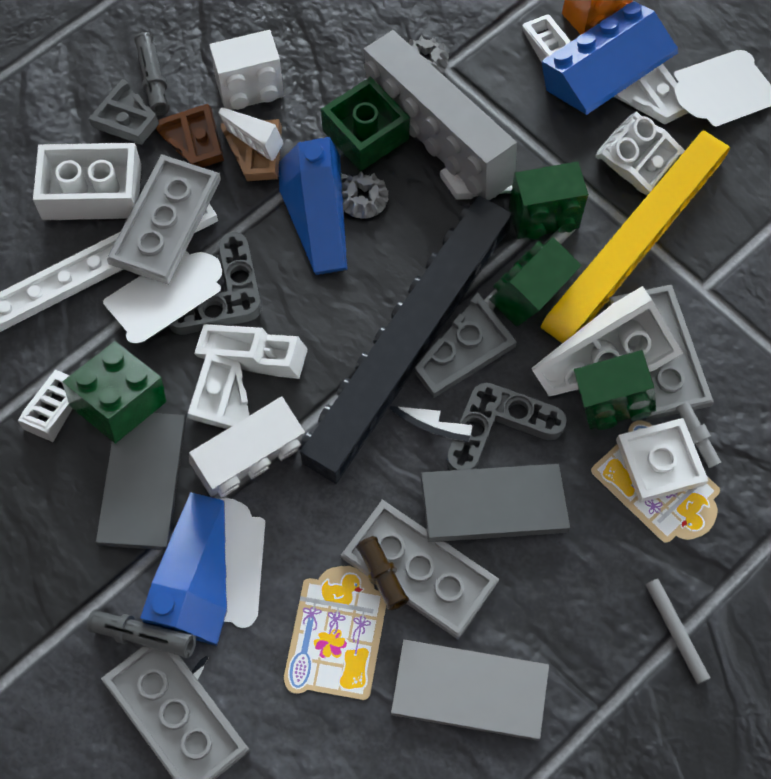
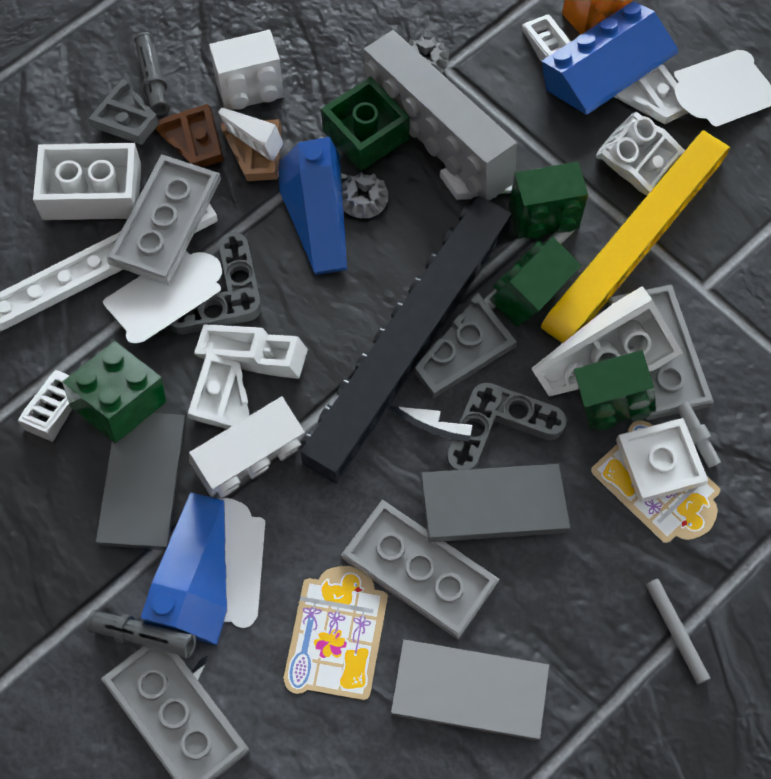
dark brown pin [356,536,409,611] -> none

